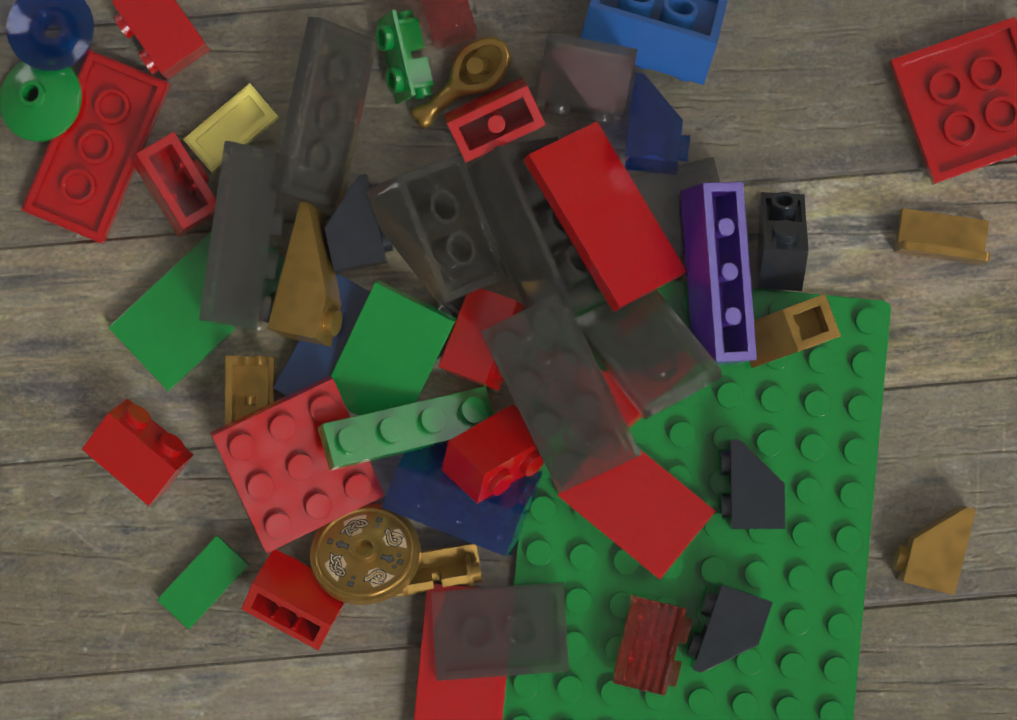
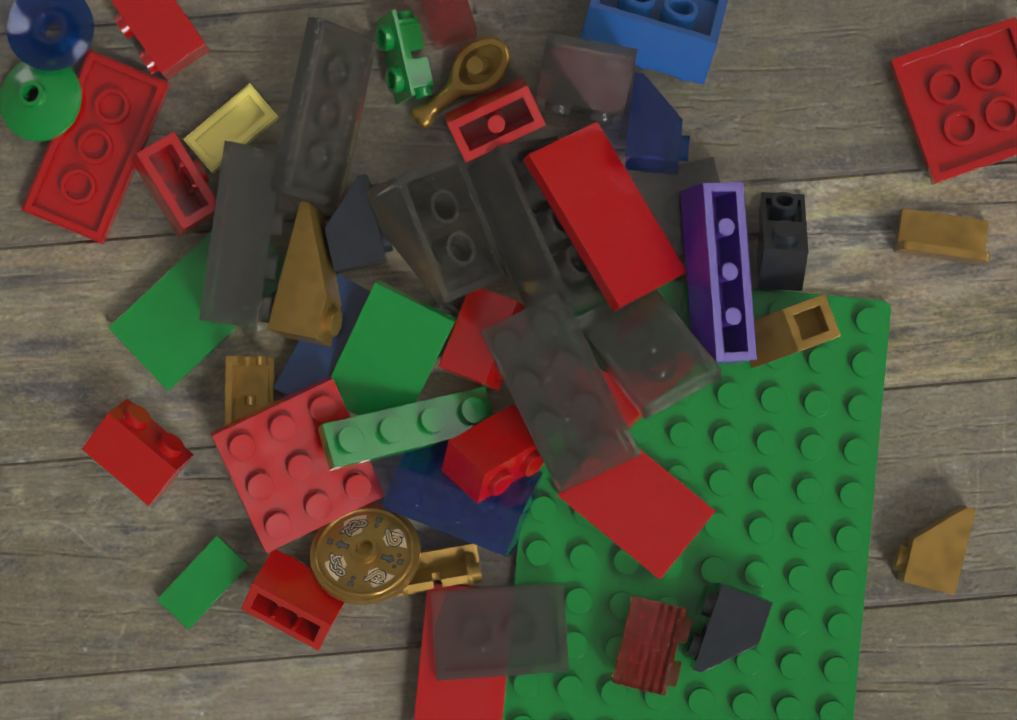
black slope [720,440,786,529] -> none

